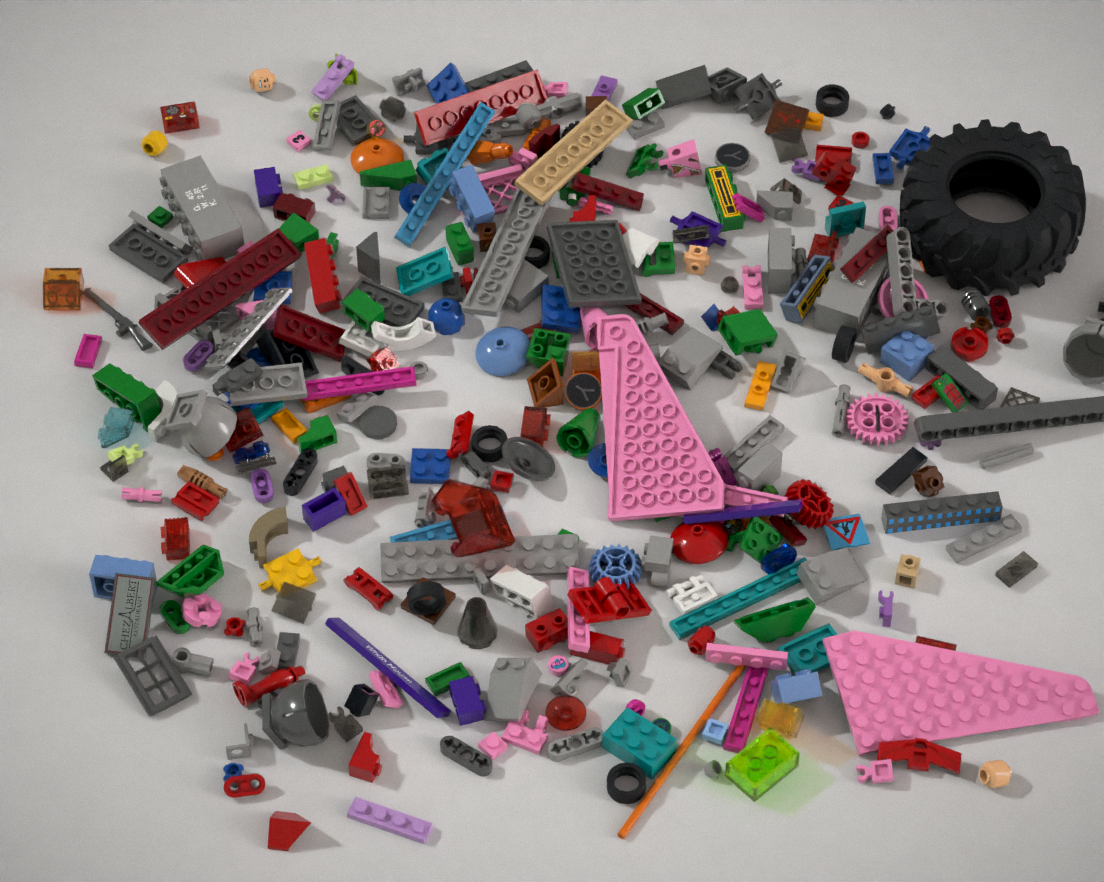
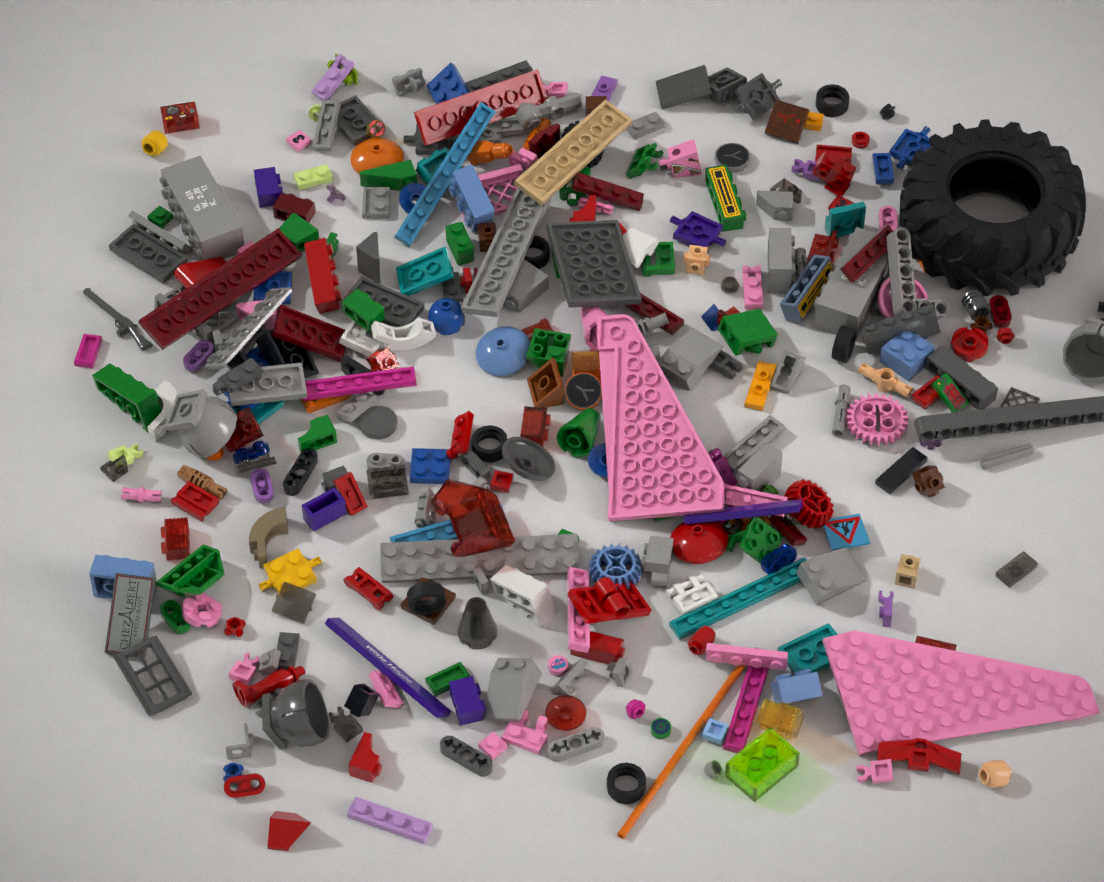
clear orange slope [43,268,84,310] -> none
clear light blue slope [98,407,134,448] -> none
light grey piece [173,647,214,676] -> none
light grey pin [247,607,263,648] -> none
light nougat head [249,68,276,92] -> none
light orange tile [271,408,308,444] -> none
clear smoke head [379,96,406,122] -> none
light grey tile [410,361,428,380] -> none
red brick [525,608,568,653] -> none
blue plate [541,284,580,334] -> none
teal brick [602,707,677,780] -> none
green brick [622,88,665,120] -> none
clear smoke slope [672,225,710,243] -> none
dark pink tile [732,193,765,223] -> none
green wedge [734,597,816,643] -> none
clear smoke piece [771,127,808,163] -> none
dark grey brick [881,491,1003,534] -> none
light grey plate [946,514,1022,564] -> none

